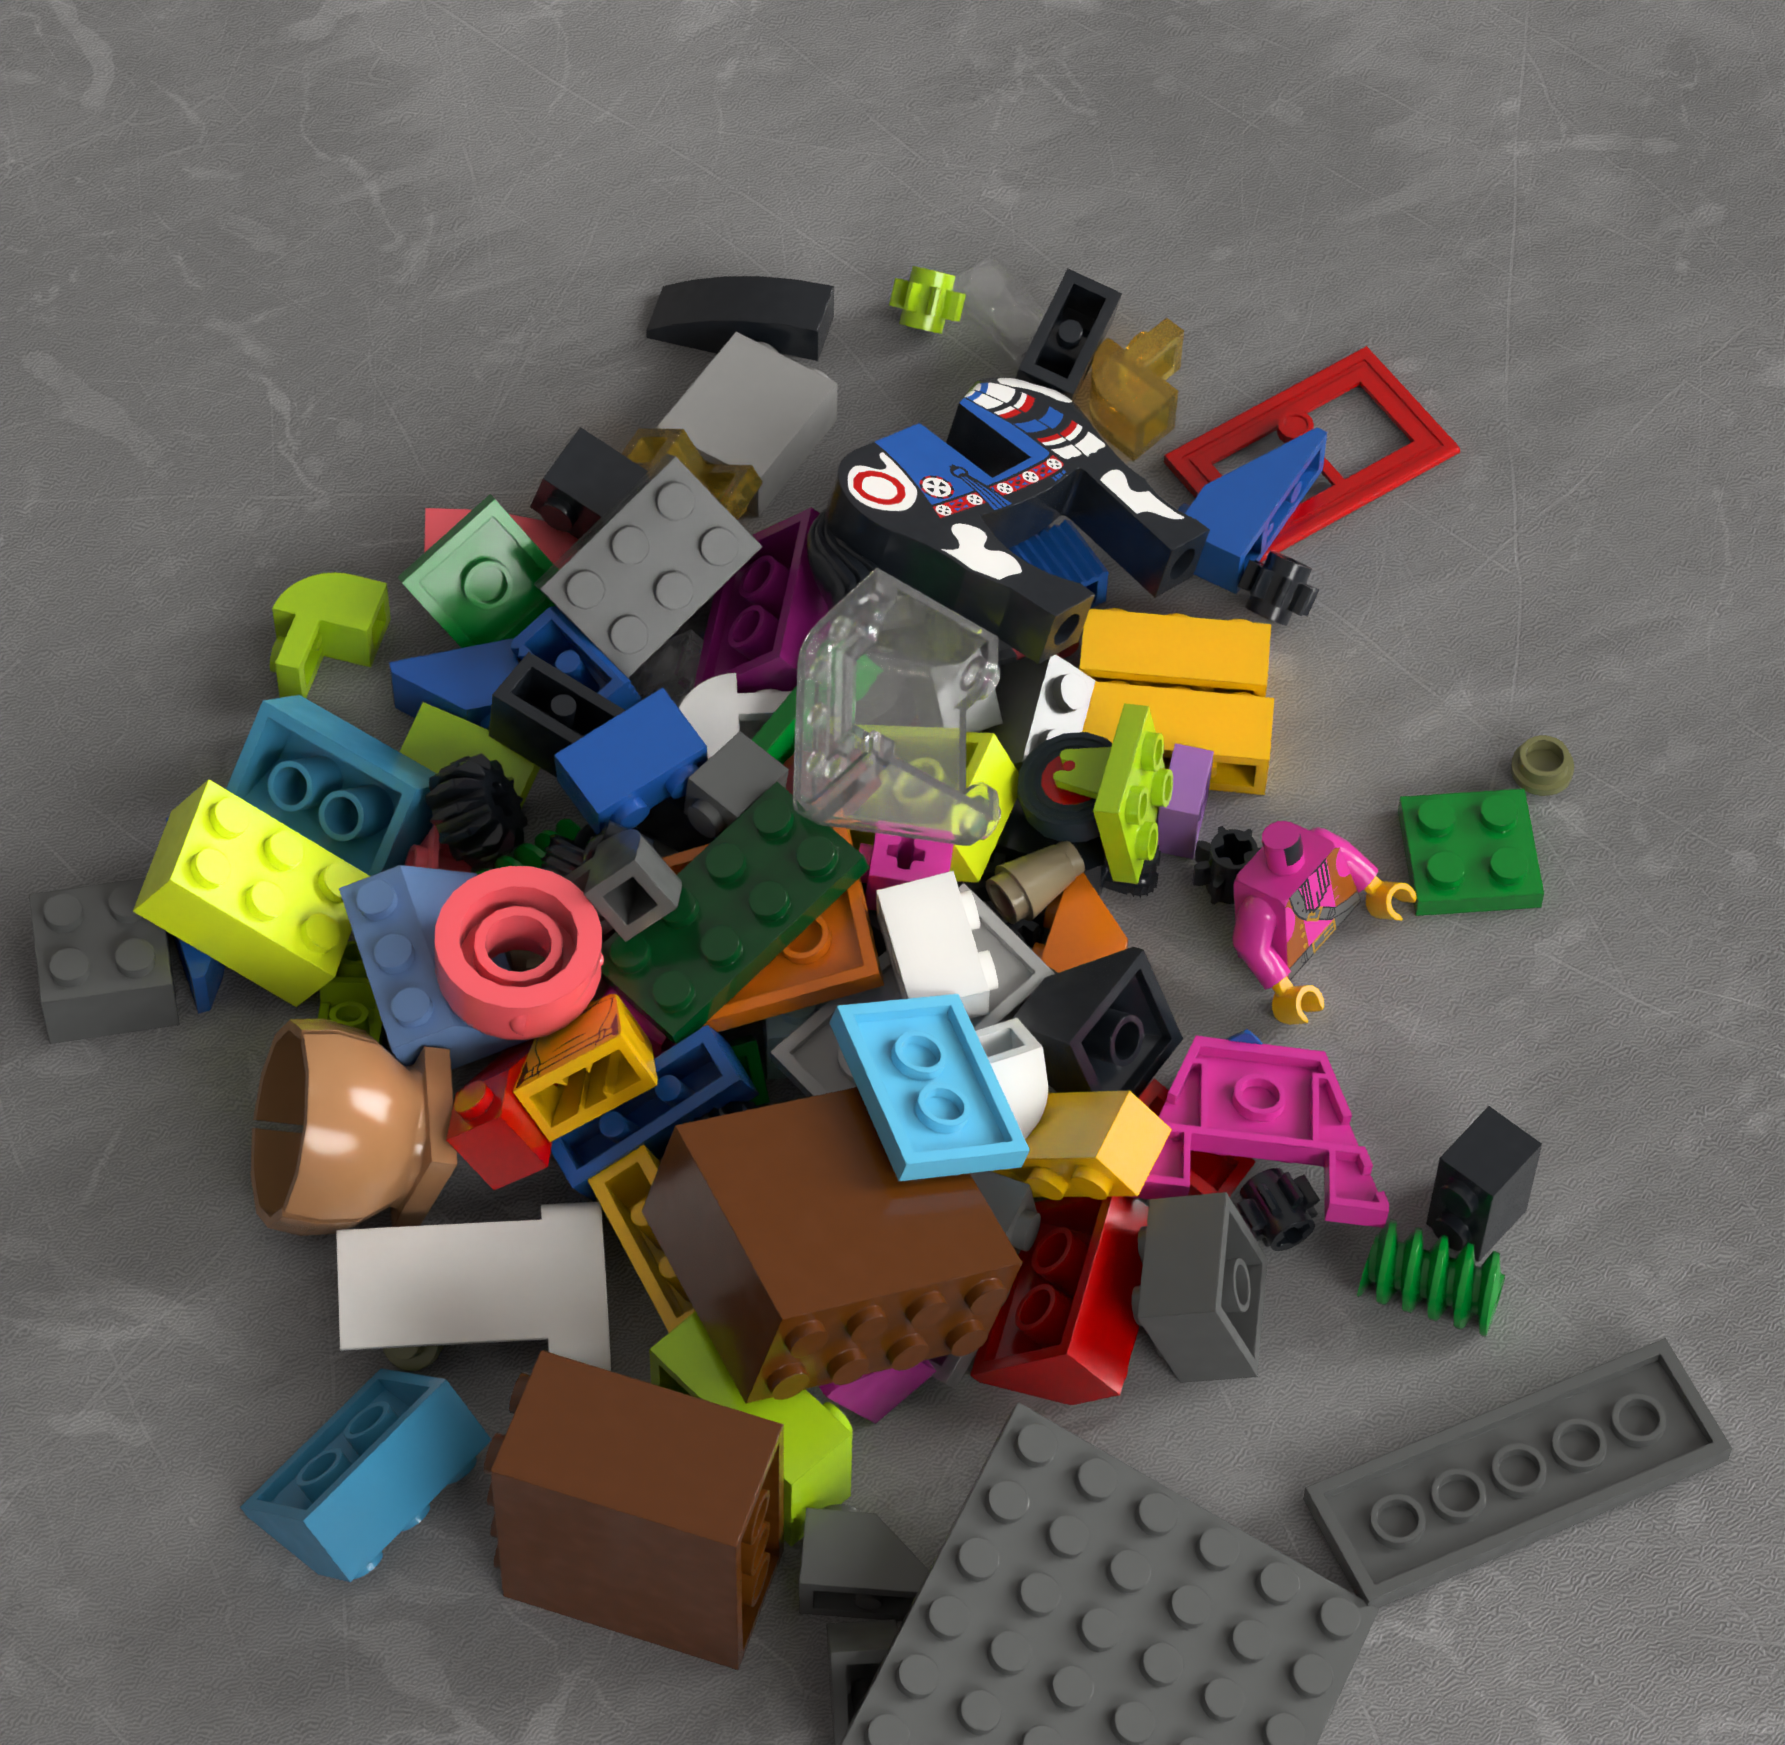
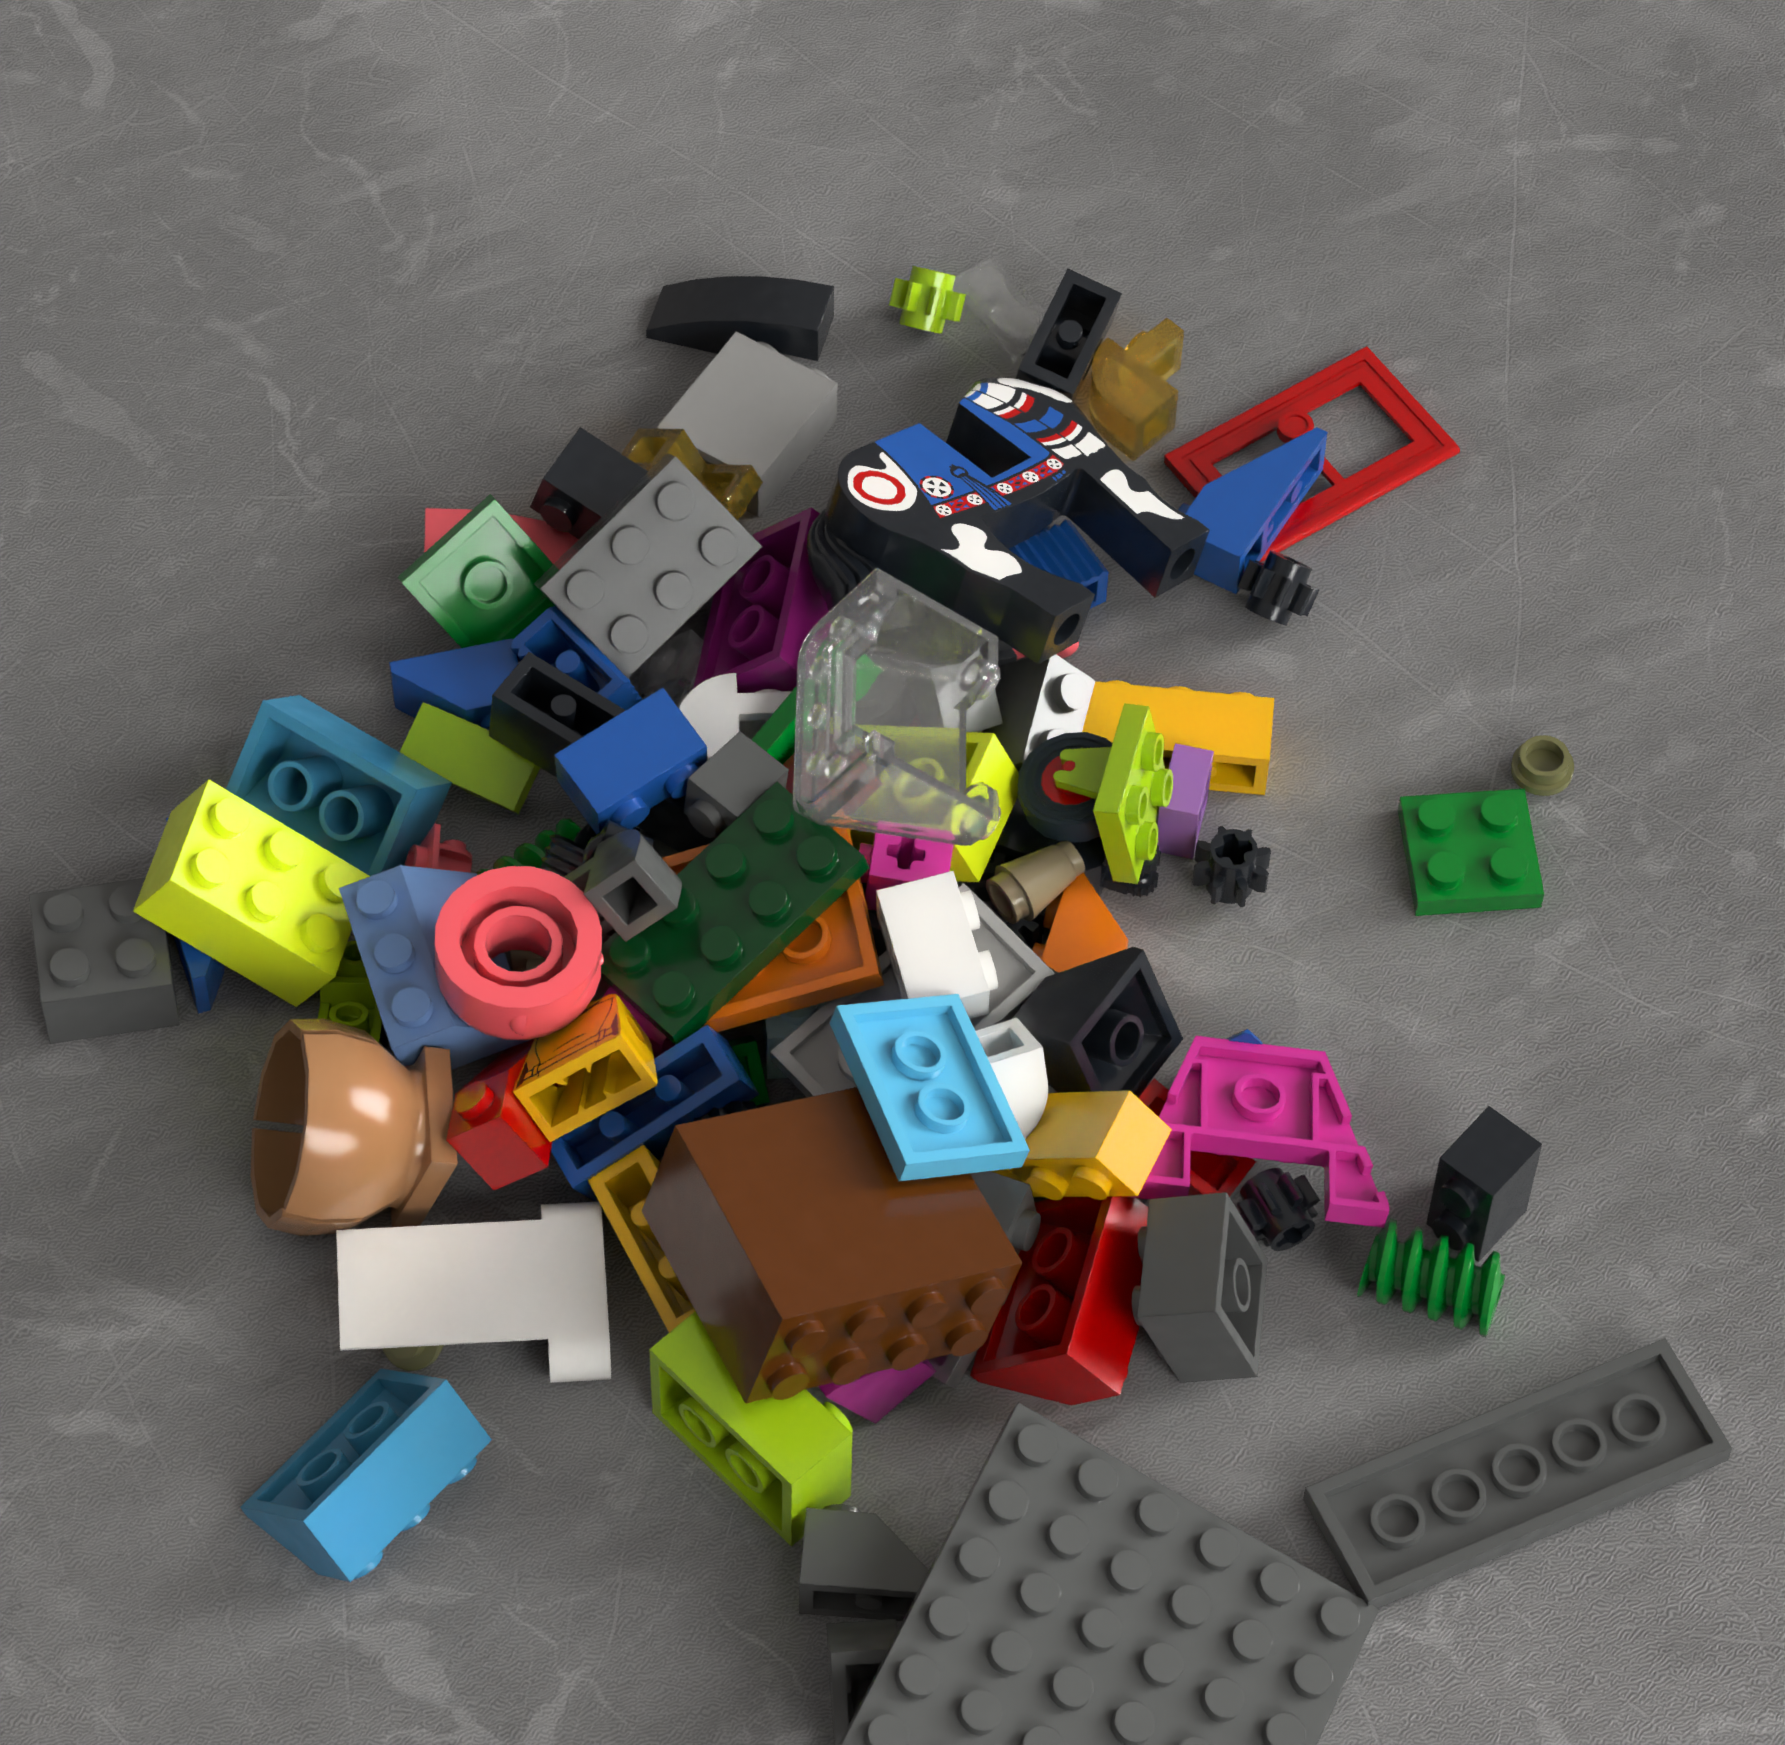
lime brick [270,572,391,698] -> none
black gear [425,753,528,867] -> none
reddish brown brick [484,1350,784,1670] -> none
yellow brick [1079,608,1271,697] -> none
dark pink torso [1232,821,1417,1025] -> none

